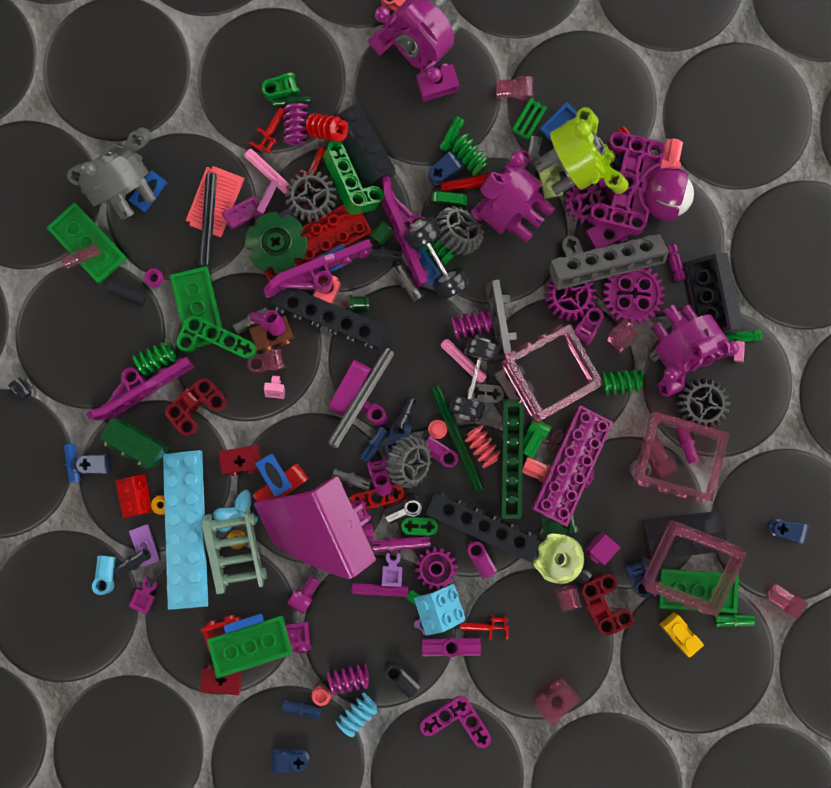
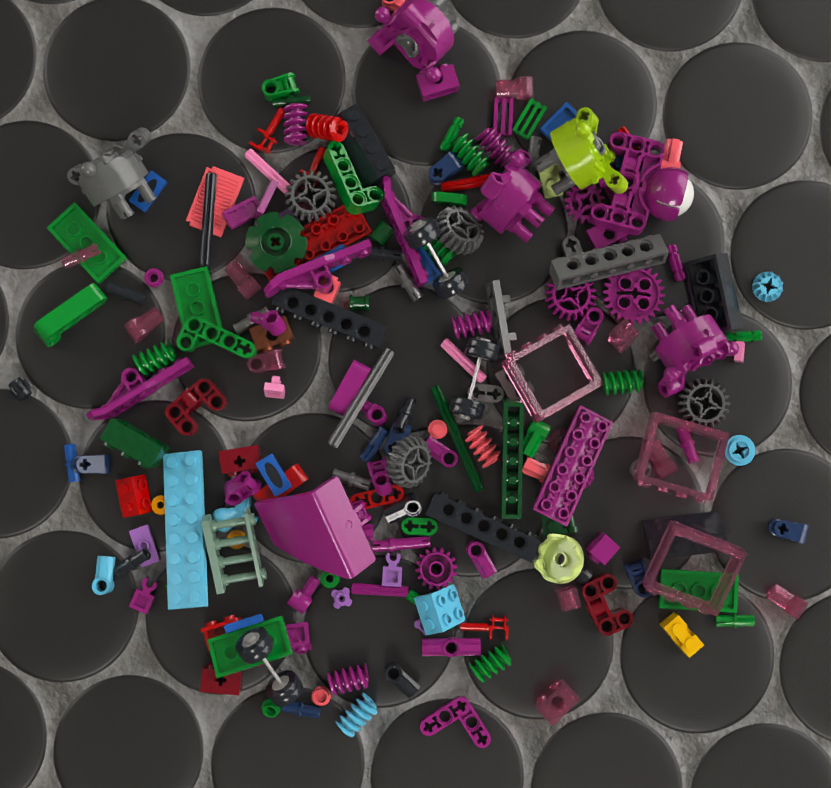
dark blue piece [272,749,310,773] -> none
none -> green beam [34,283,107,347]
none -> clear pink piece [124,307,166,343]
none -> clear pink piece [224,260,262,300]
none -> magenta piece [224,471,261,506]
none -> black axle [235,627,303,707]
none -> green plate [262,699,281,718]
none -> green plate [320,571,340,588]
none -> medium lavender plate [331,587,352,609]
none -> green piece [469,643,512,683]
none -> magenta piece [474,127,516,167]
none -> magenta tile [493,97,514,137]
none -> medium azure gear [723,435,755,466]
none -> medium azure gear [752,272,783,302]

